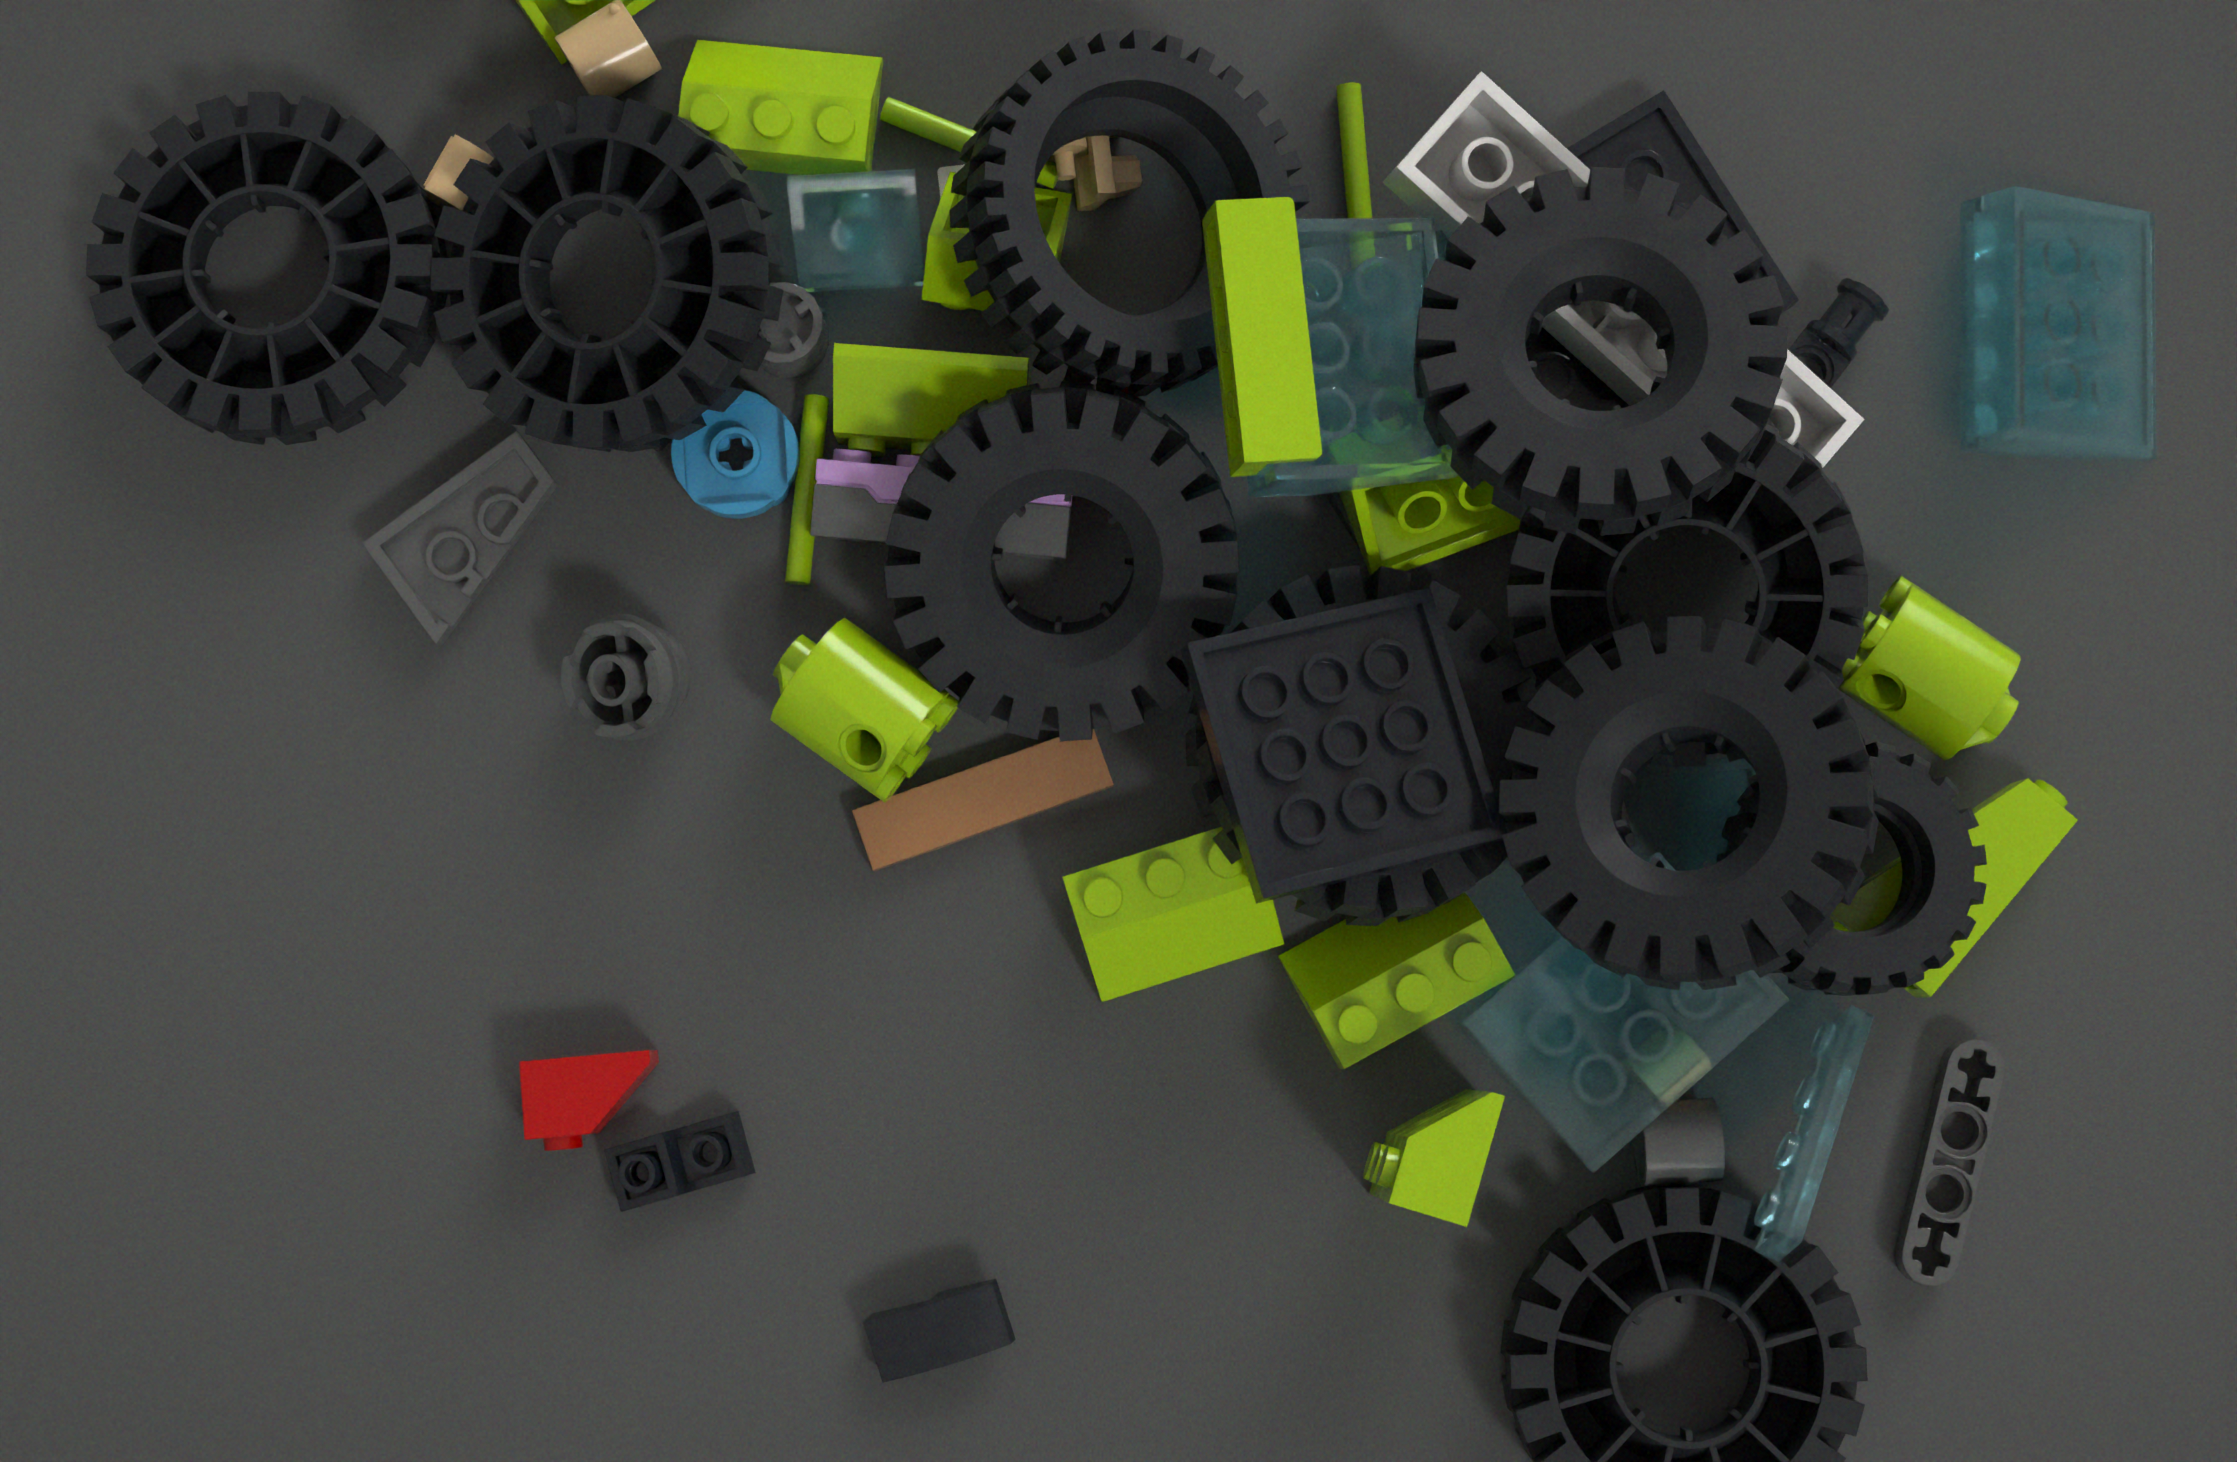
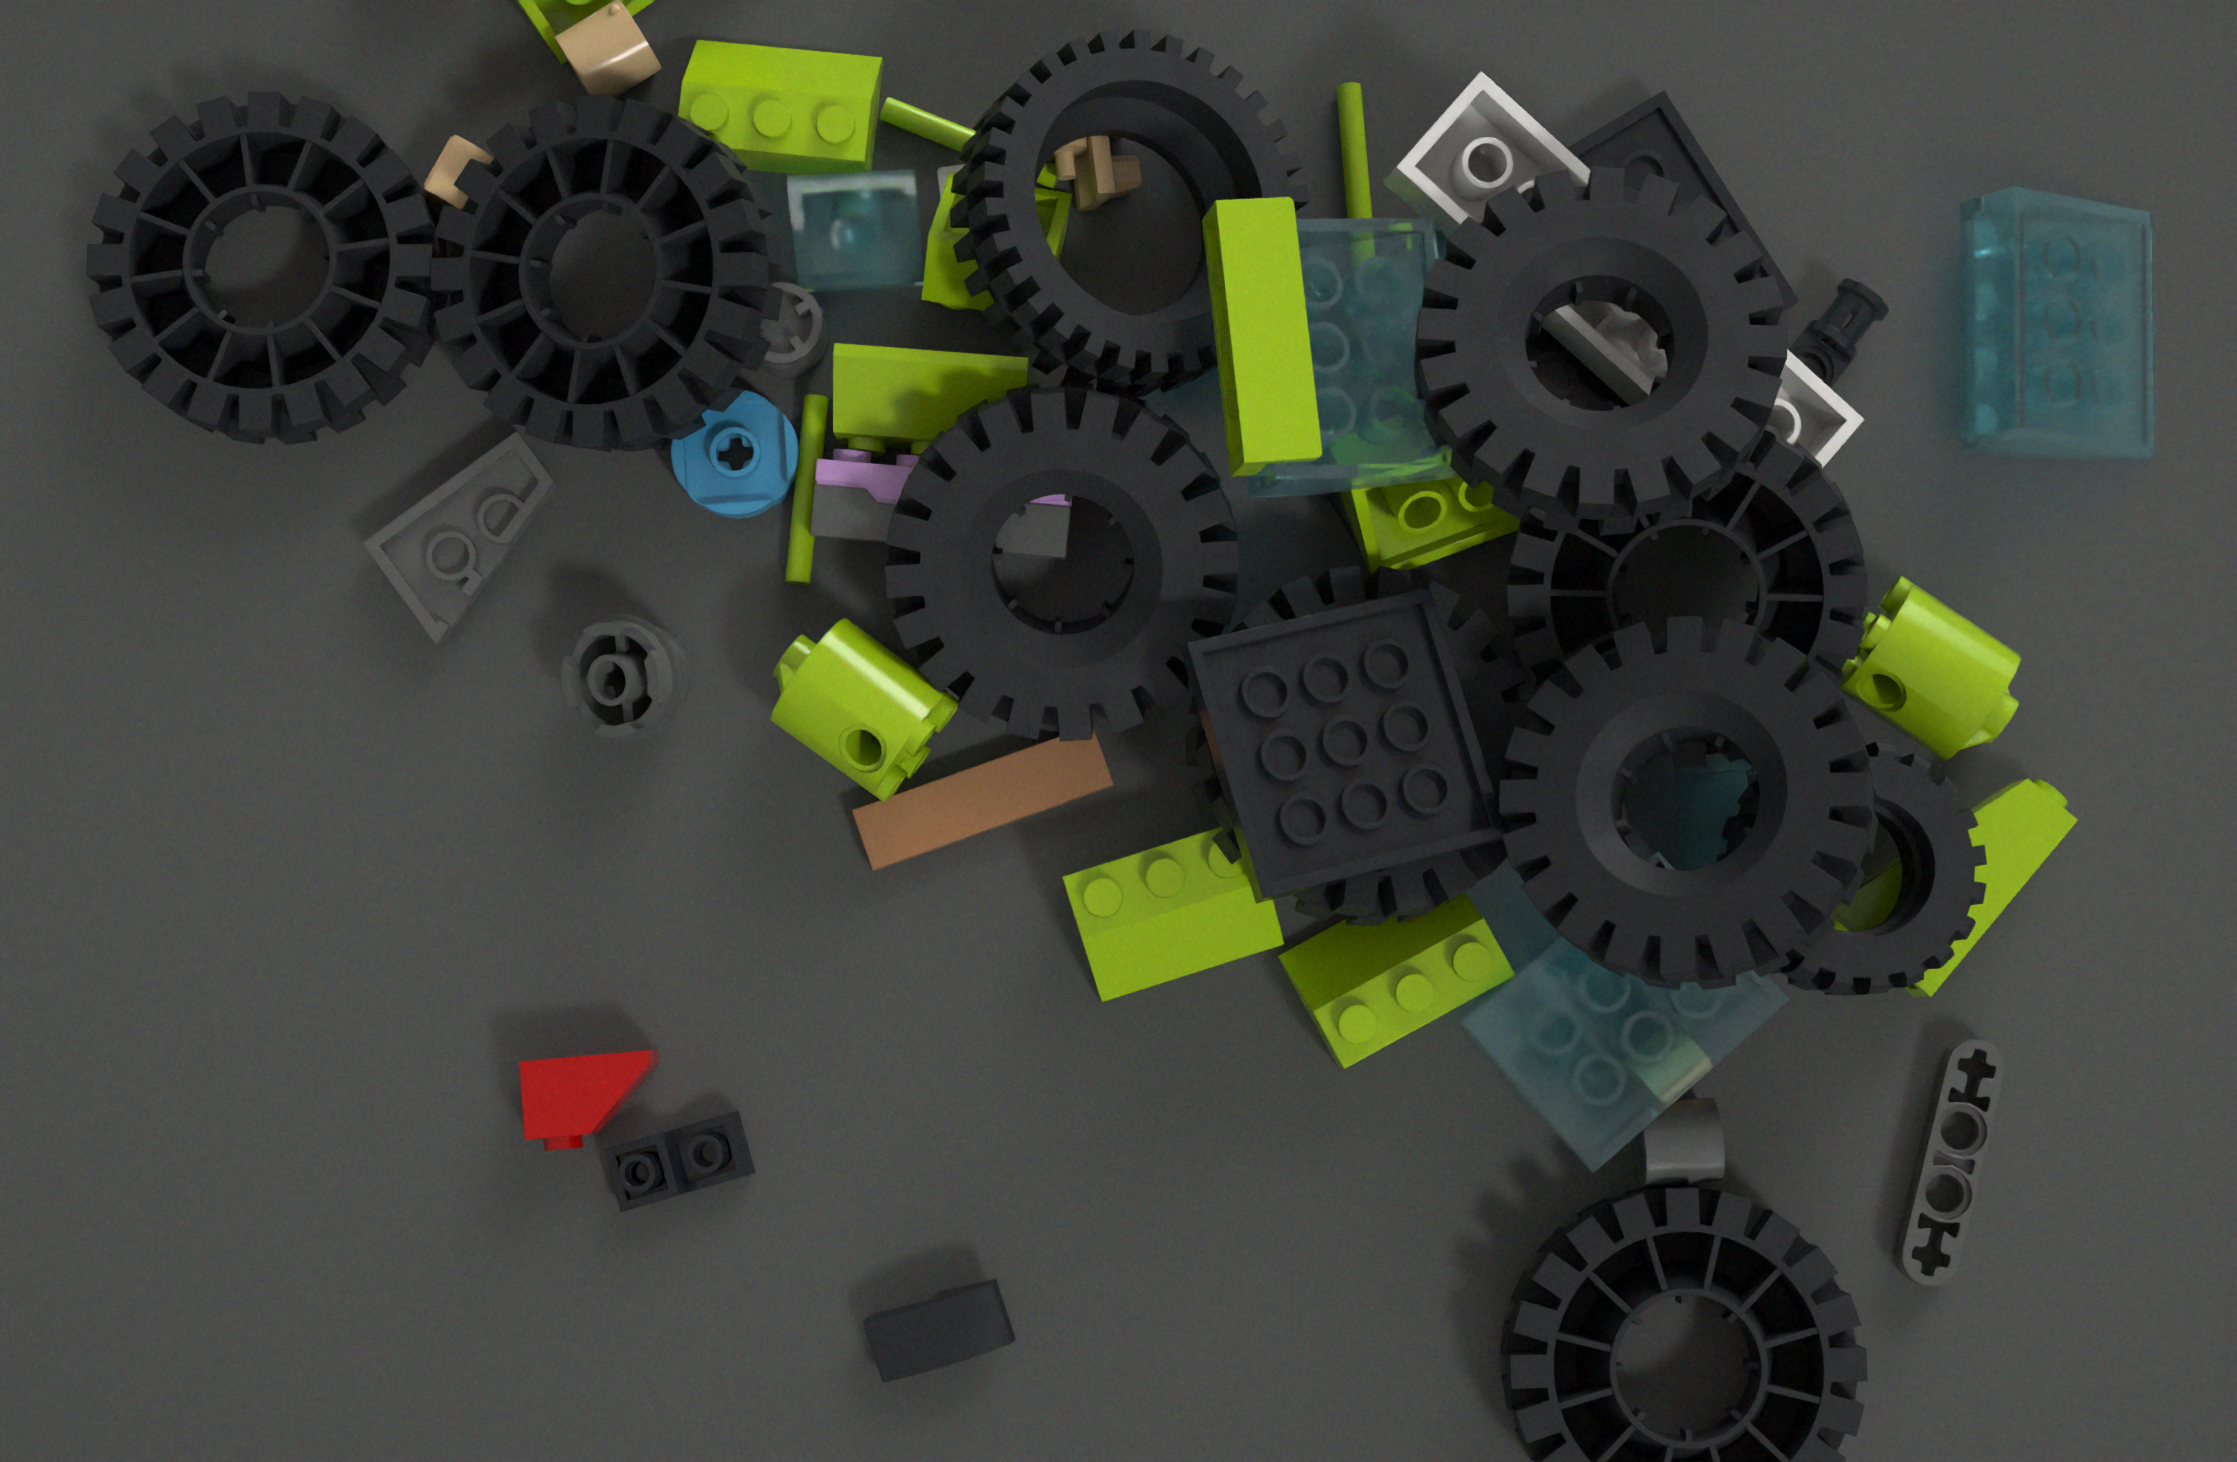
lime slope [1363,1089,1505,1227] -> none
clear light blue plate [1754,1005,1875,1262] -> none

